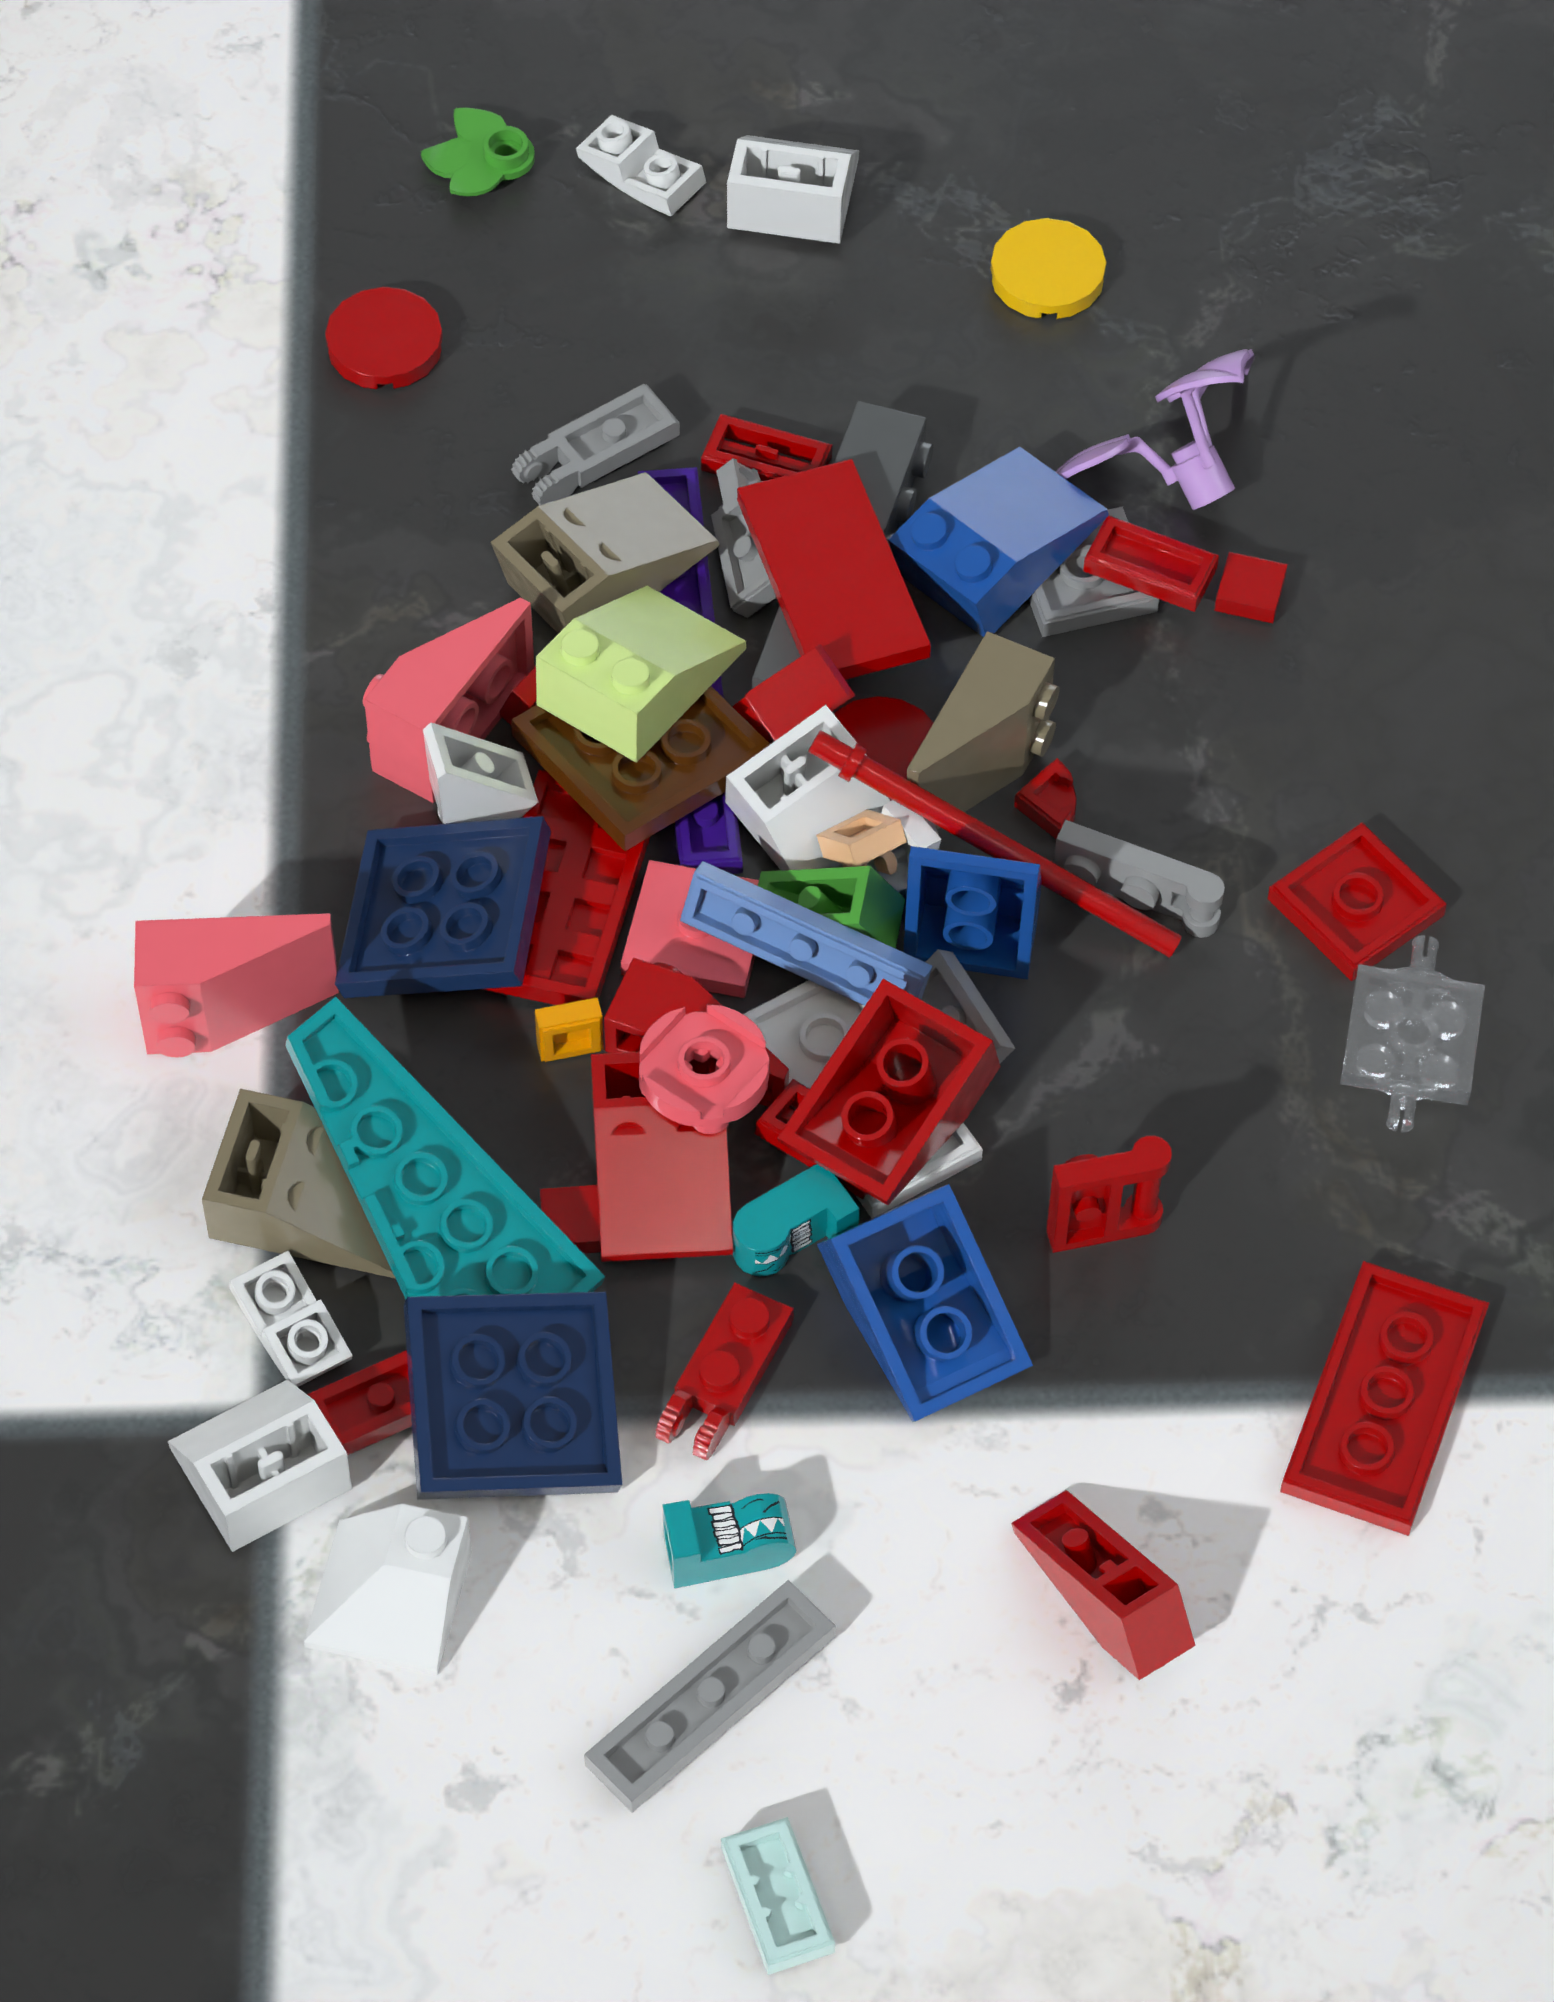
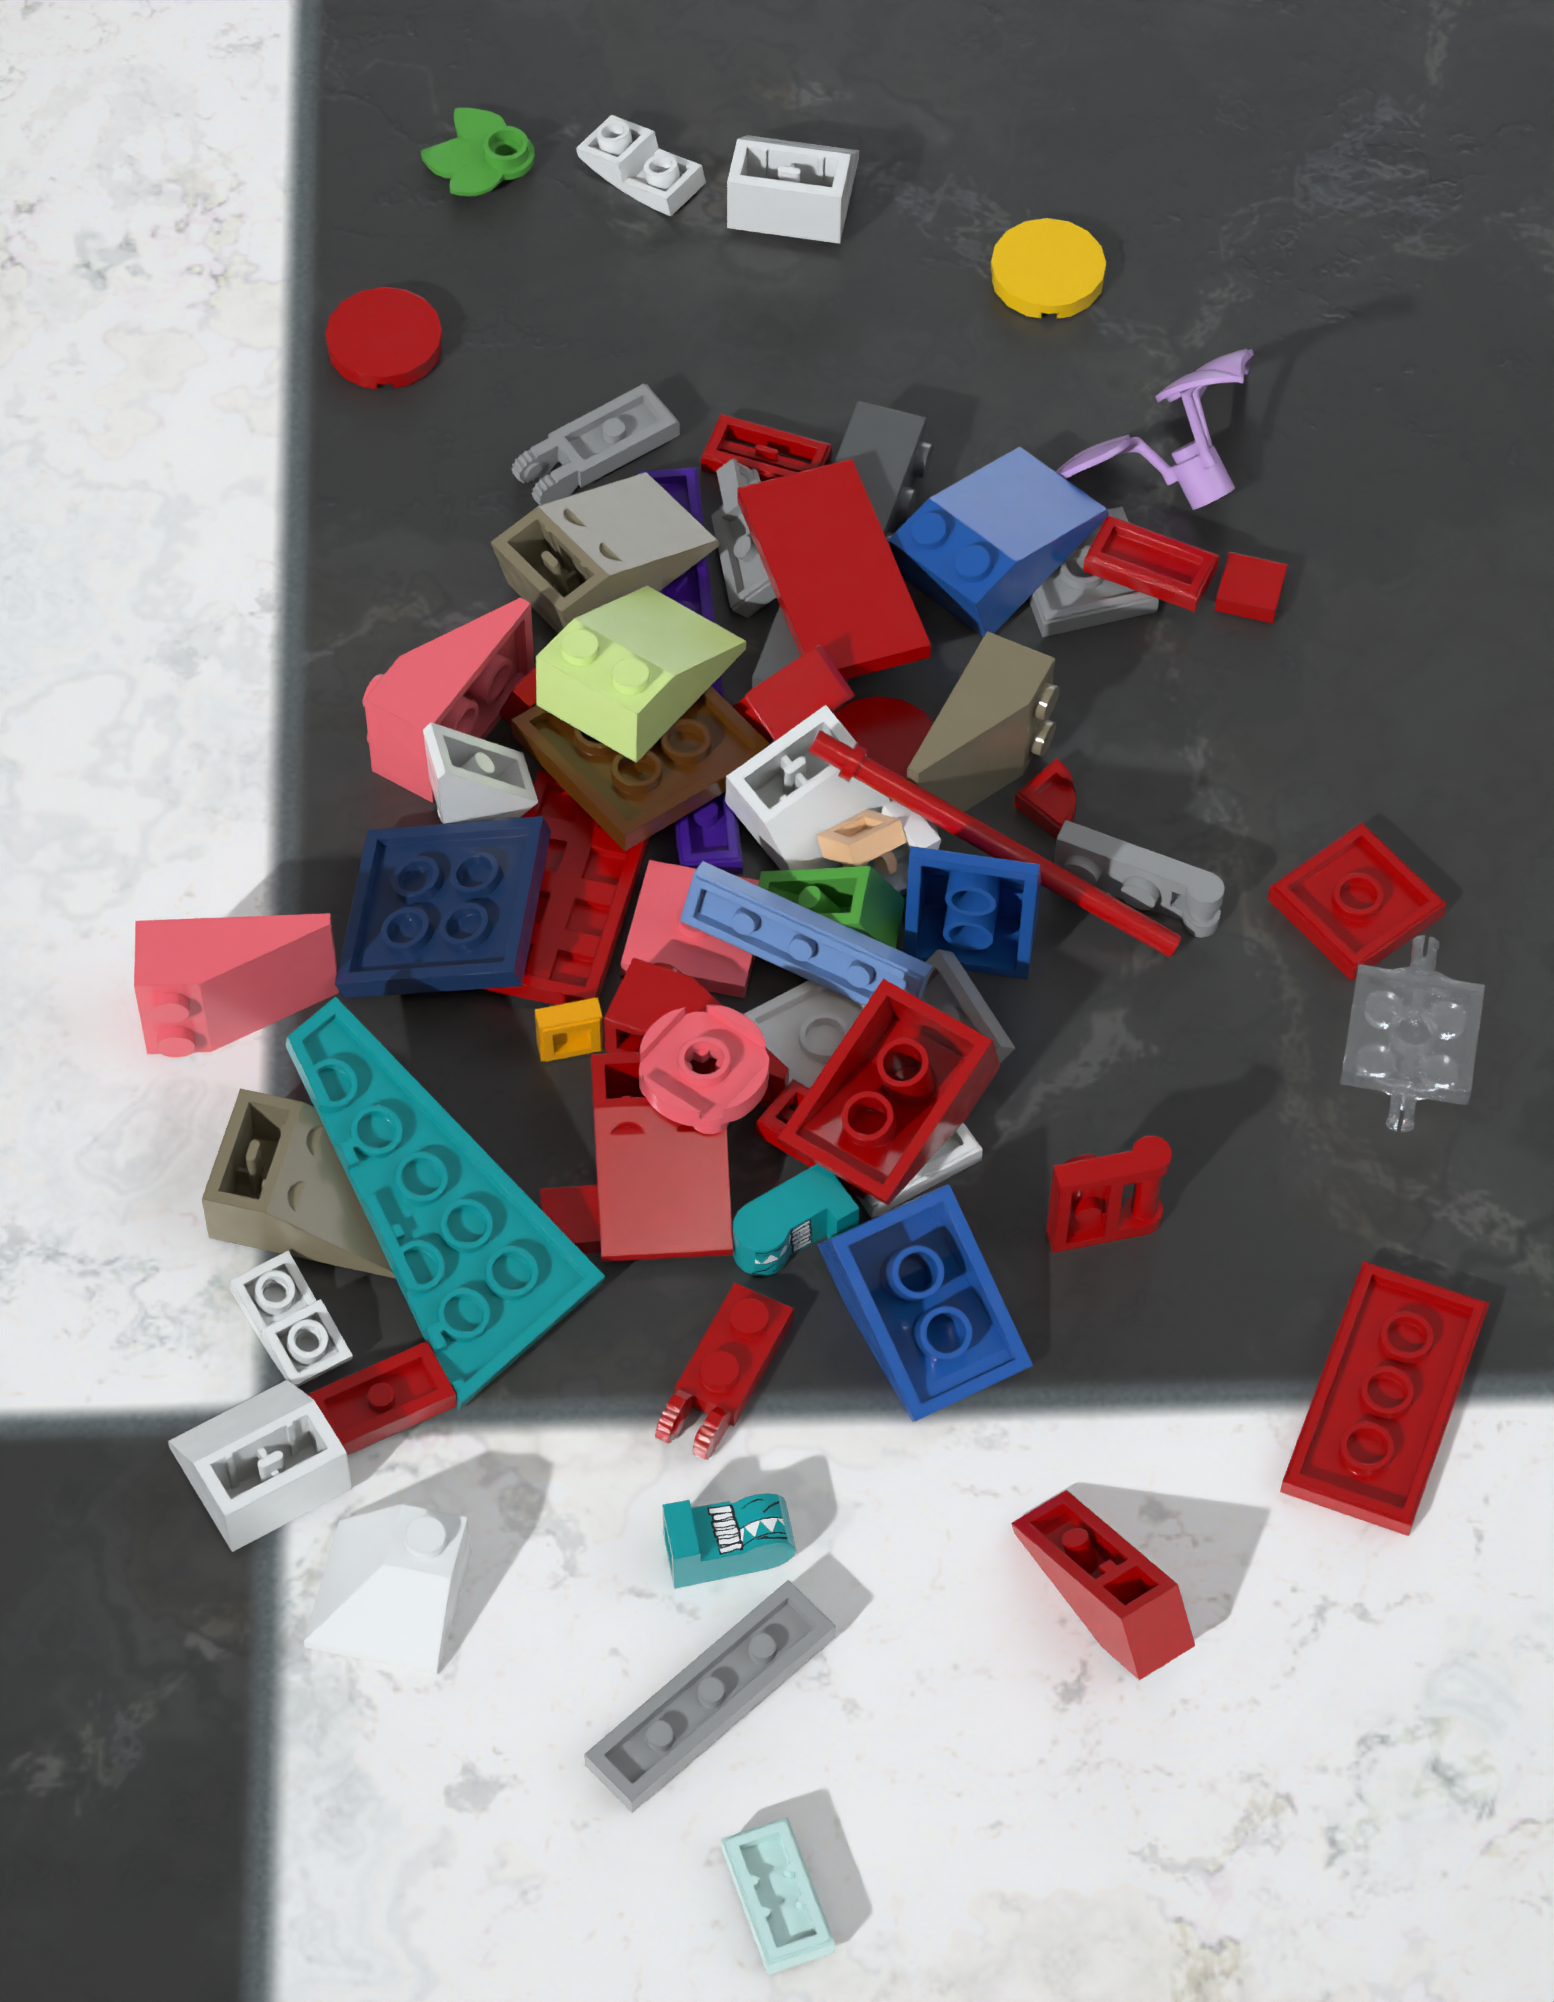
dark blue plate [404,1292,622,1500] -> none

